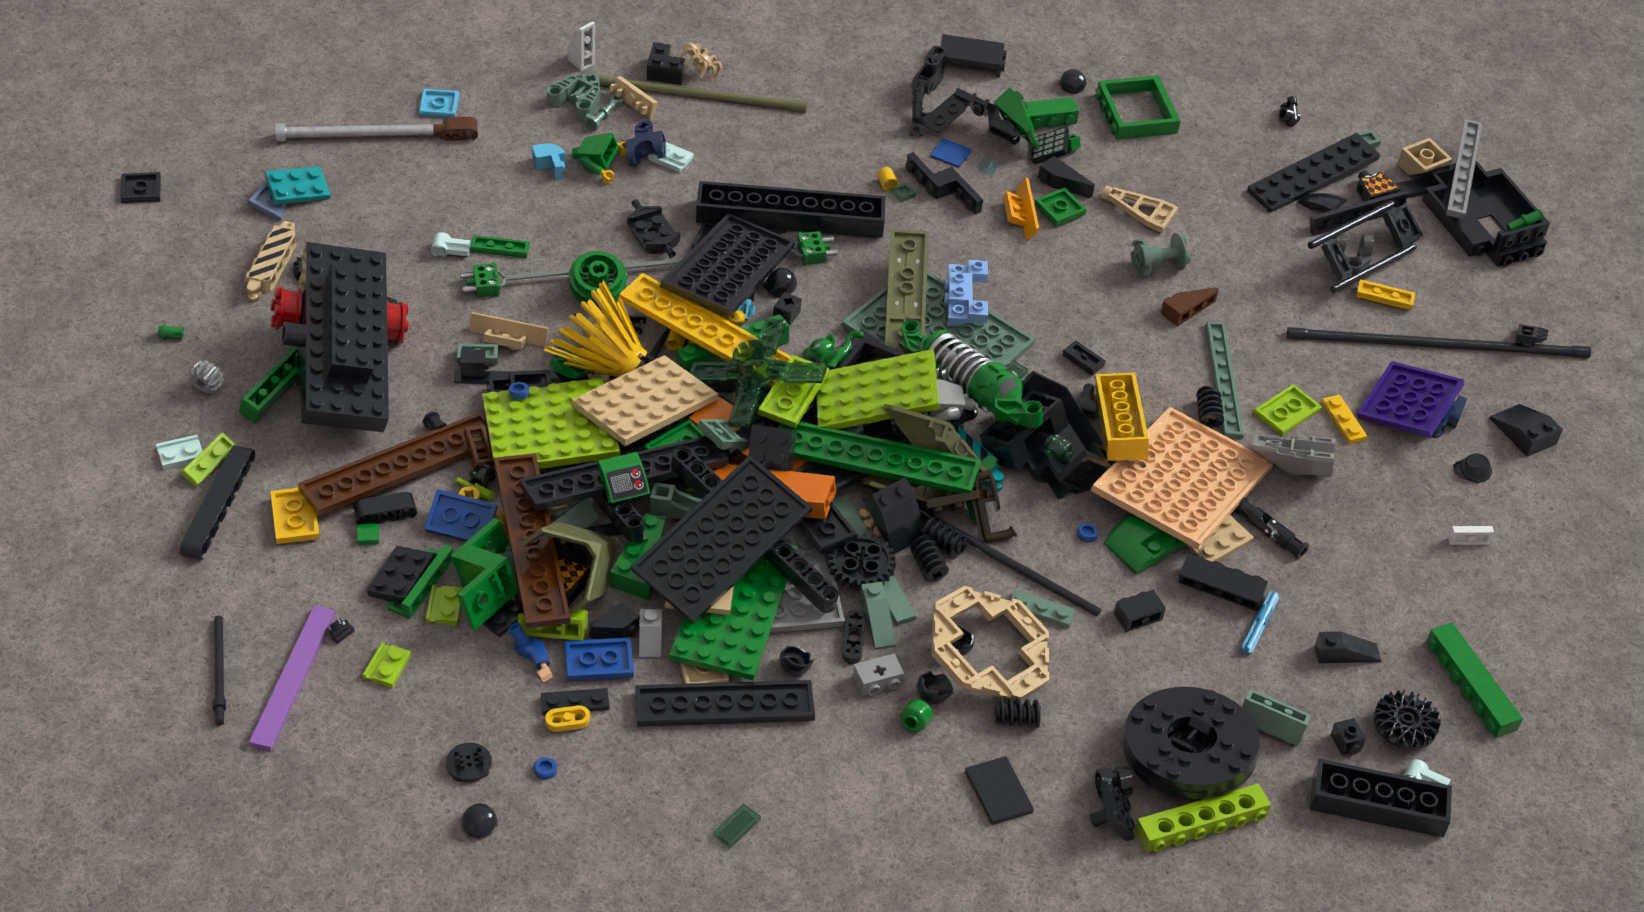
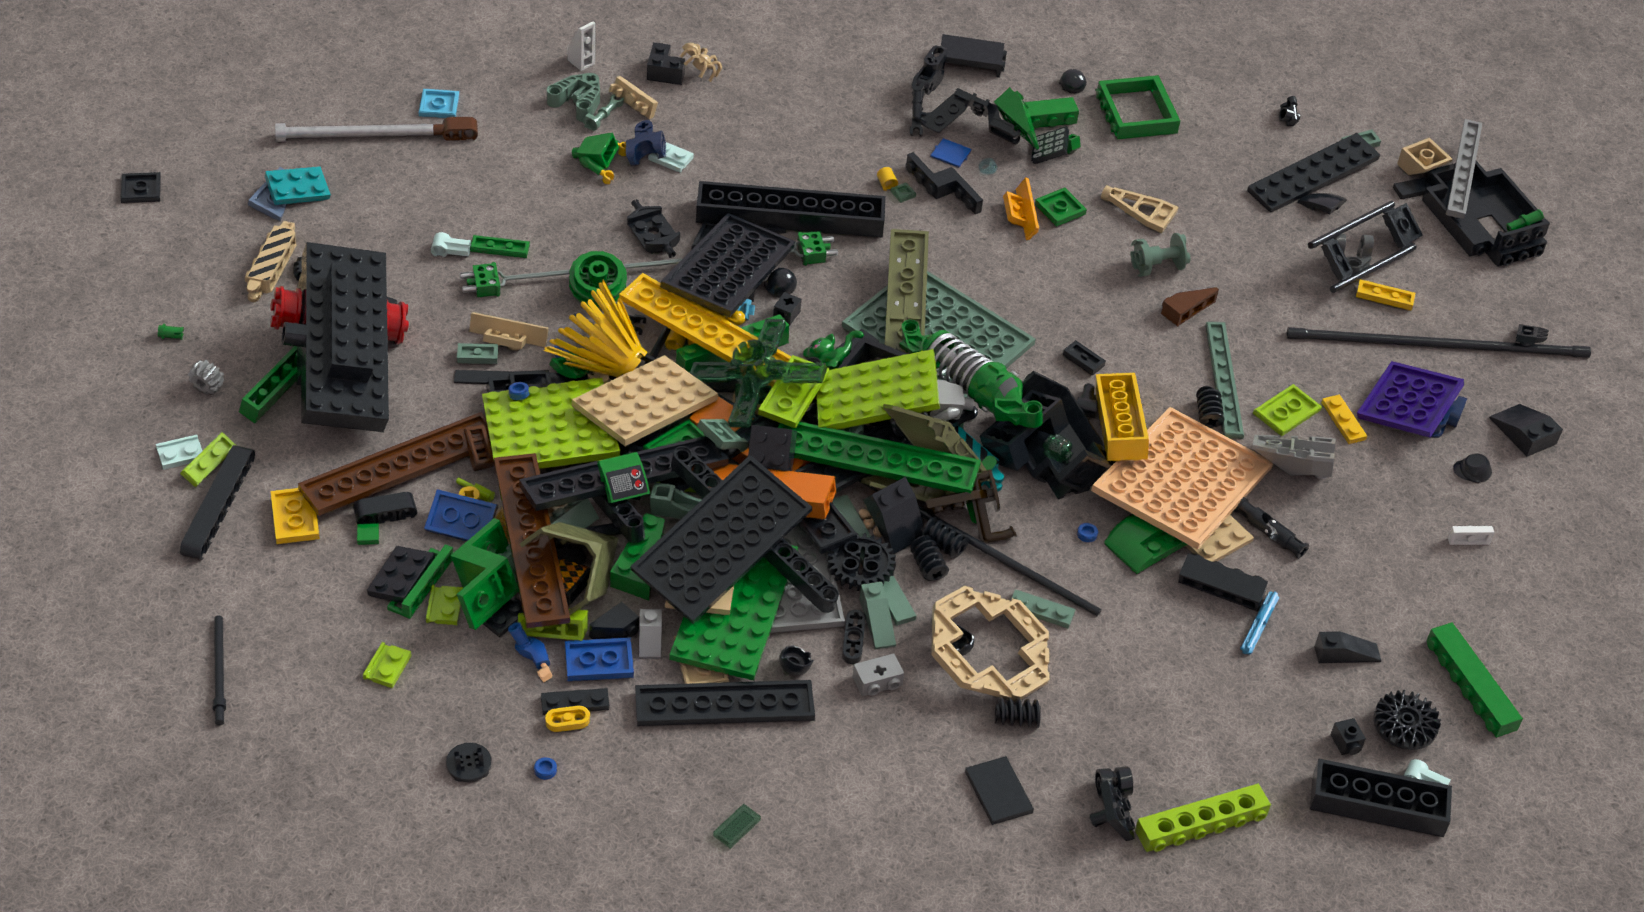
medium lavender tile [249,605,335,751] -> none
black plate [328,618,355,644] -> none
black bush [422,411,447,431] -> none
black brick [460,349,490,378] -> none
black hair [461,803,498,838] -> none
black brick [469,464,496,488] -> none
medium azure brick [532,143,565,180] -> none
olive piece [598,75,807,113] -> none
green head [900,699,933,732] -> none
black hair [916,671,954,704] -> none
light blue bracket [944,260,988,327] -> none
clear green tile [1006,360,1028,379] -> none
black slope [1038,156,1095,198] -> none
black brick [1114,589,1166,632] -> none
black piece [1123,687,1260,799] -> none
sand green brick [1242,689,1311,746] -> none
black plate [1310,191,1407,236] -> none
black torso [1356,170,1400,202] -> none

